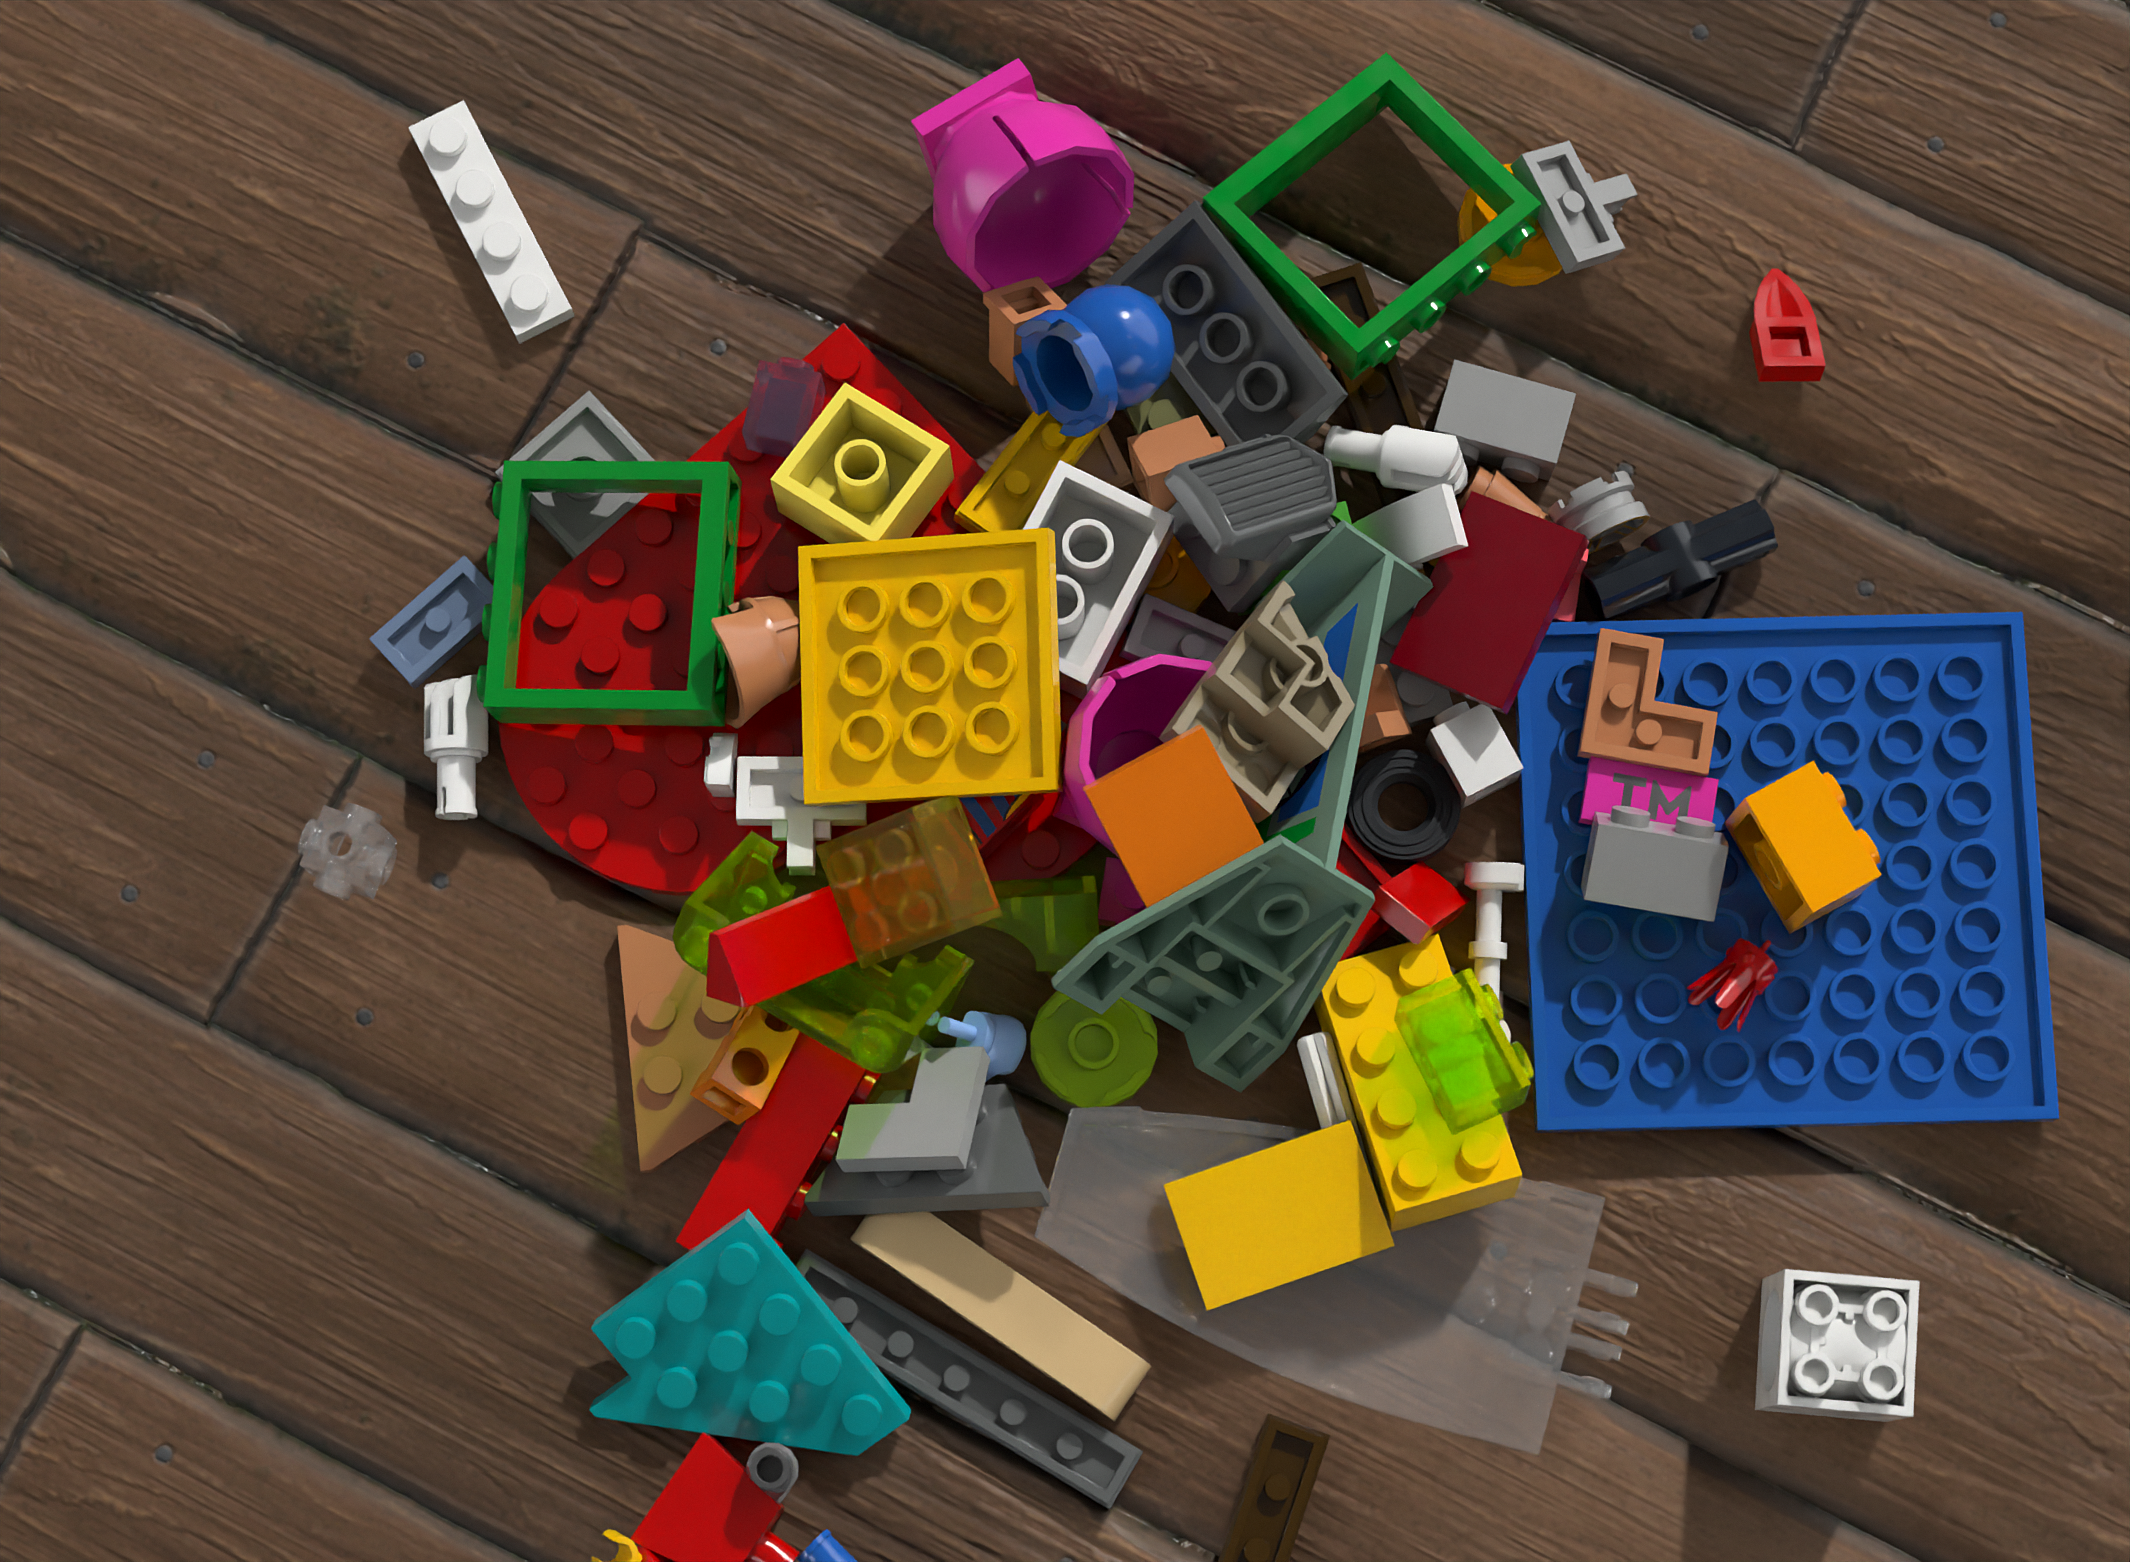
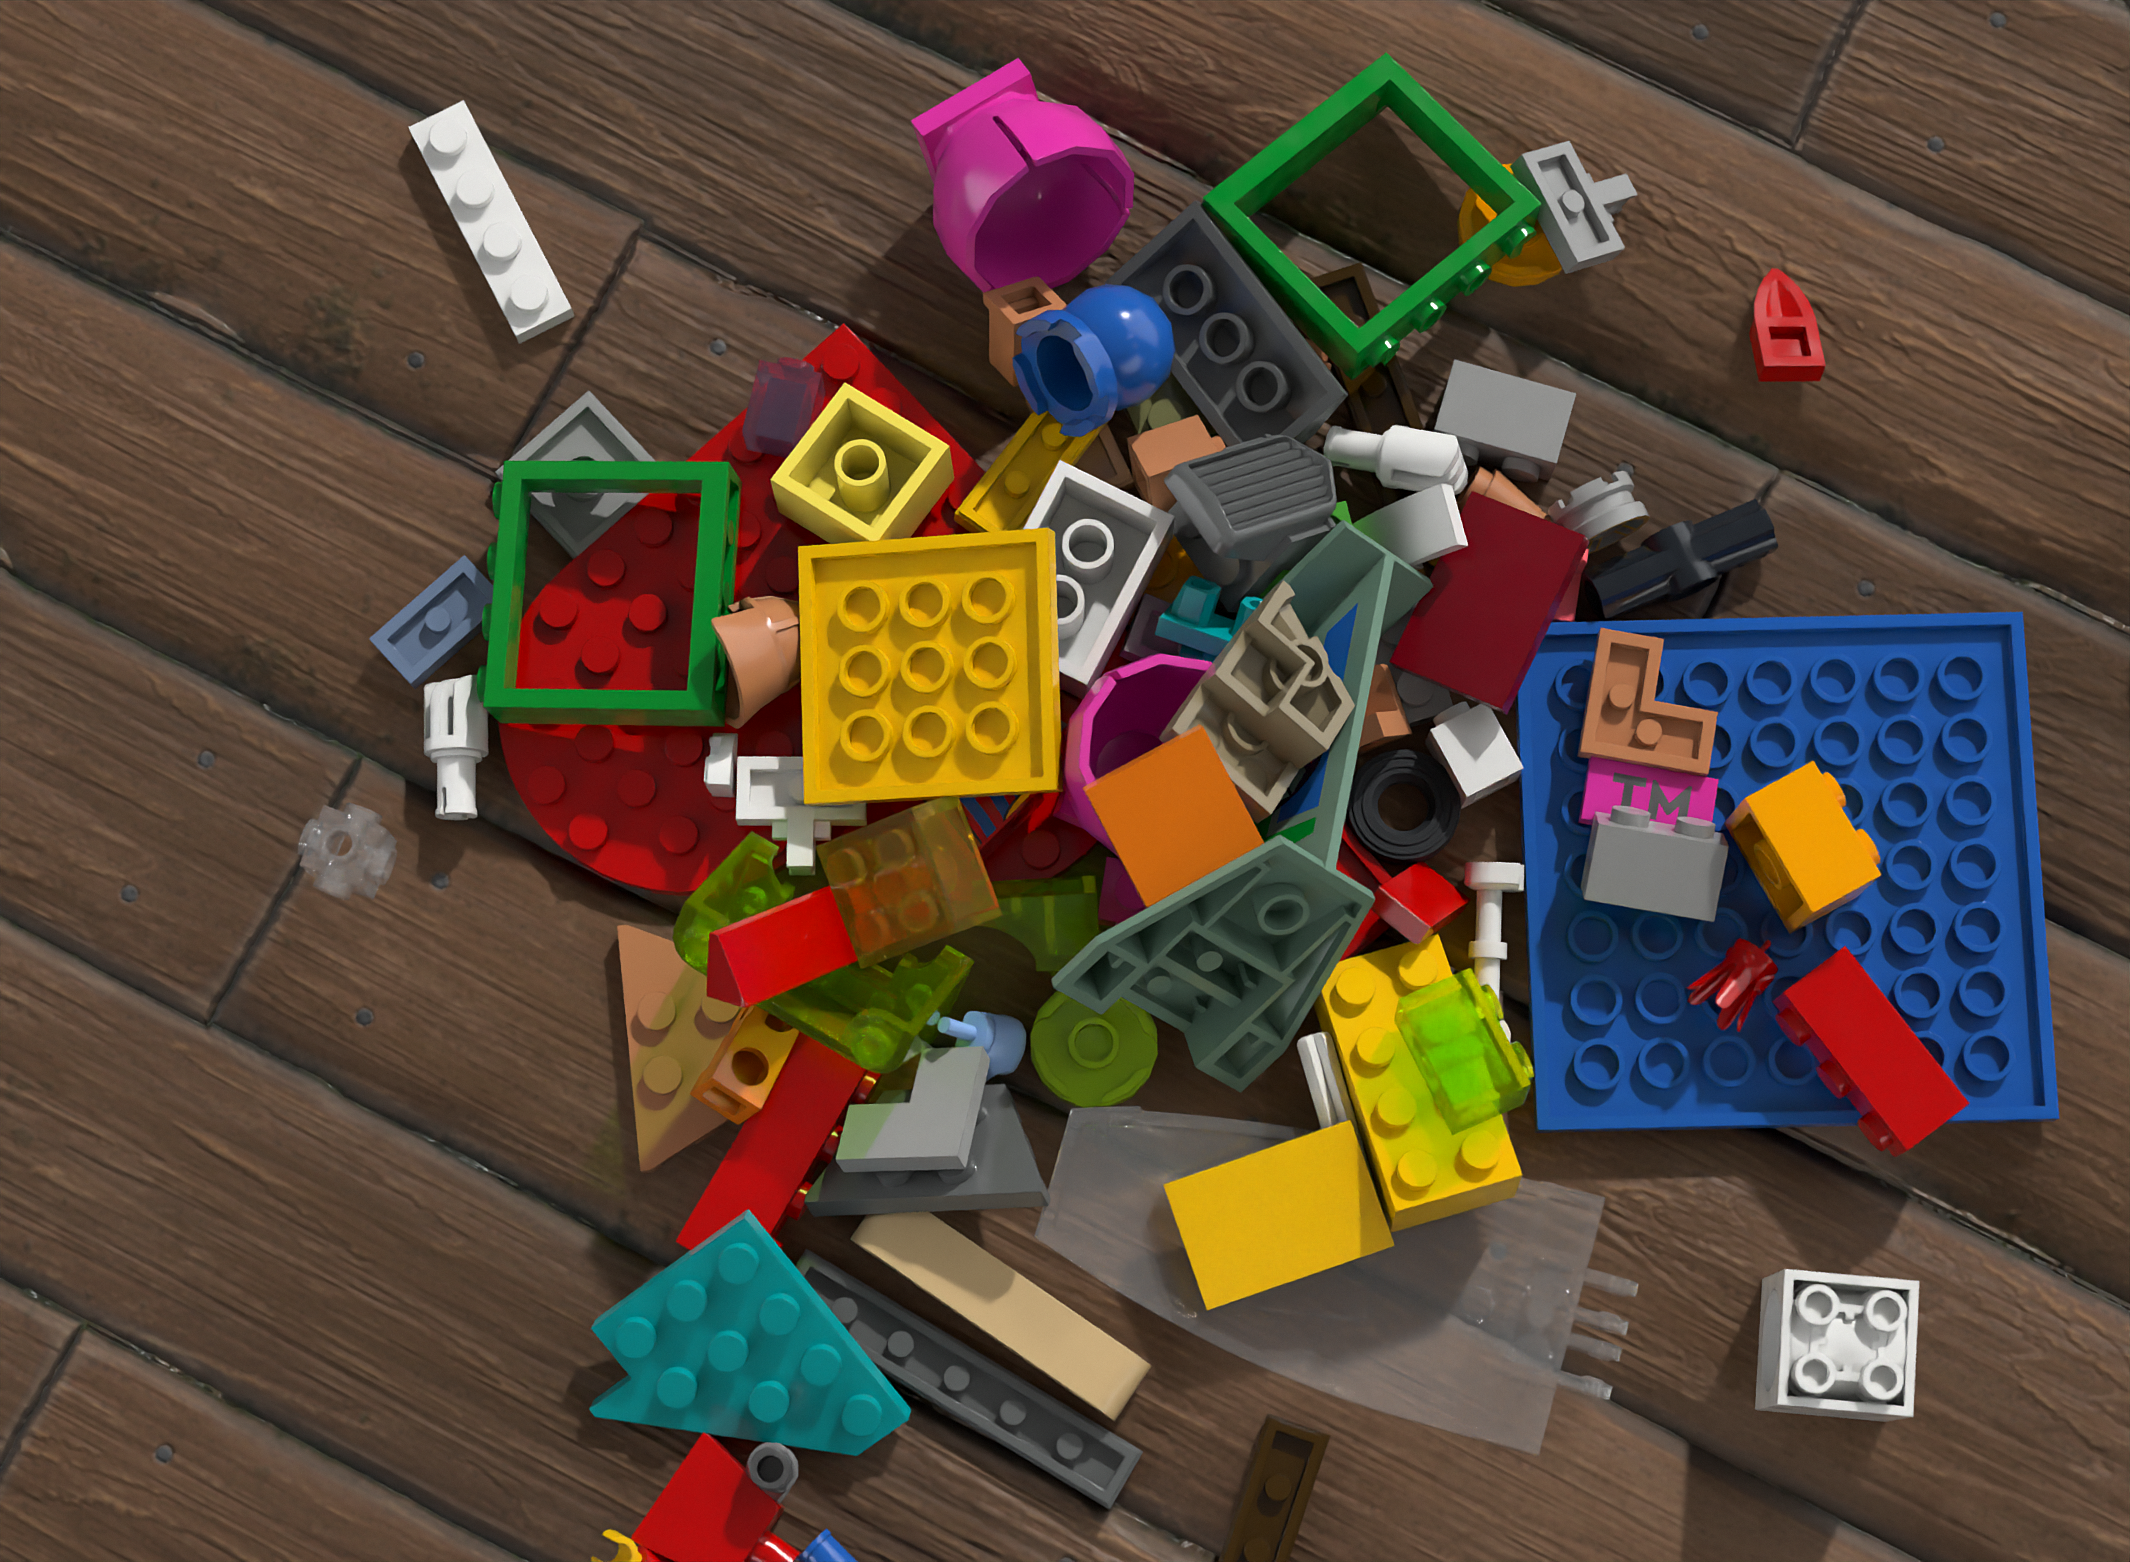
none -> teal hips [1154,576,1263,663]
none -> red brick [1772,946,1970,1158]

